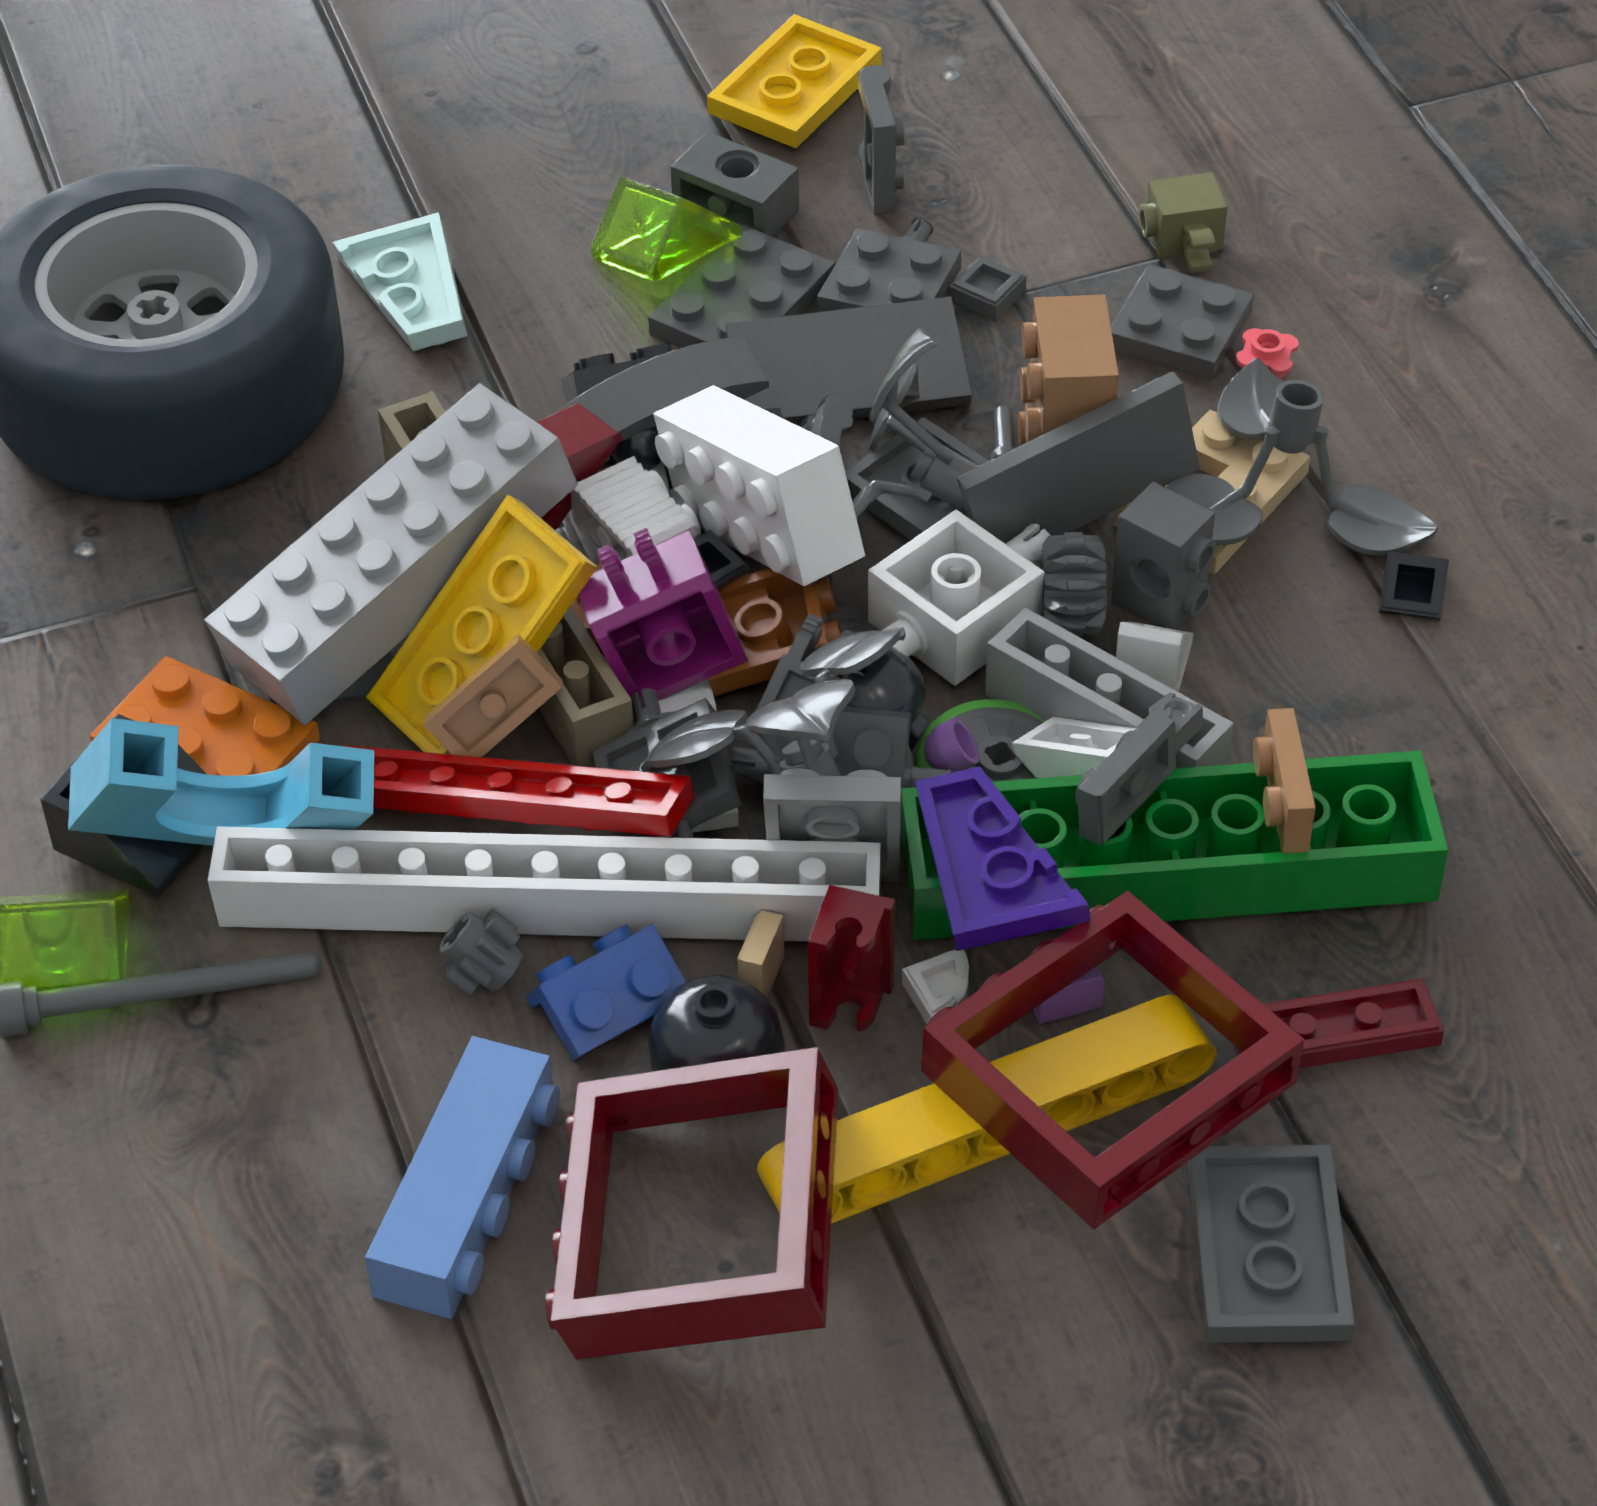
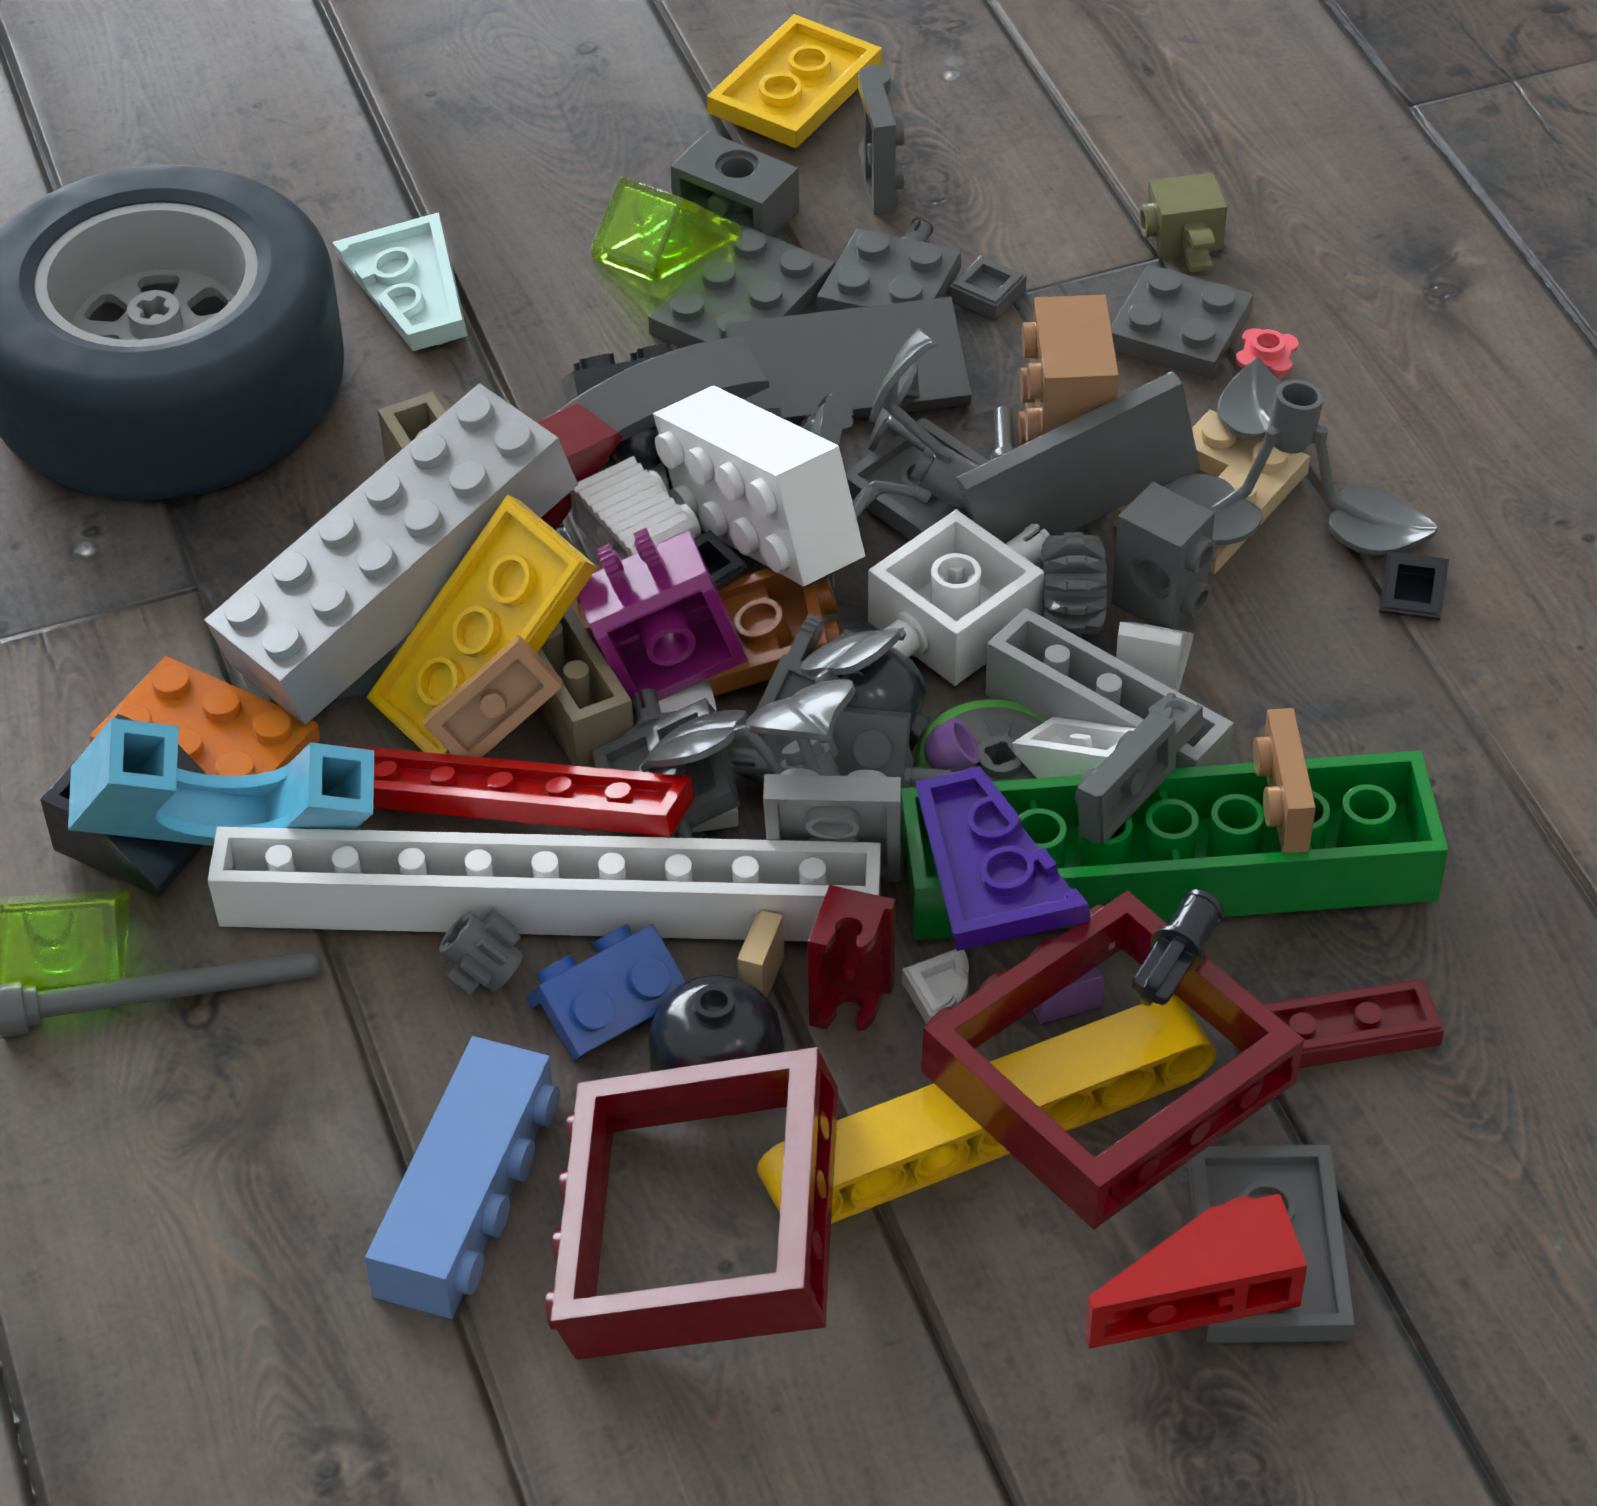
none -> red slope [1085,1194,1307,1349]
none -> black axle [1132,889,1224,1006]

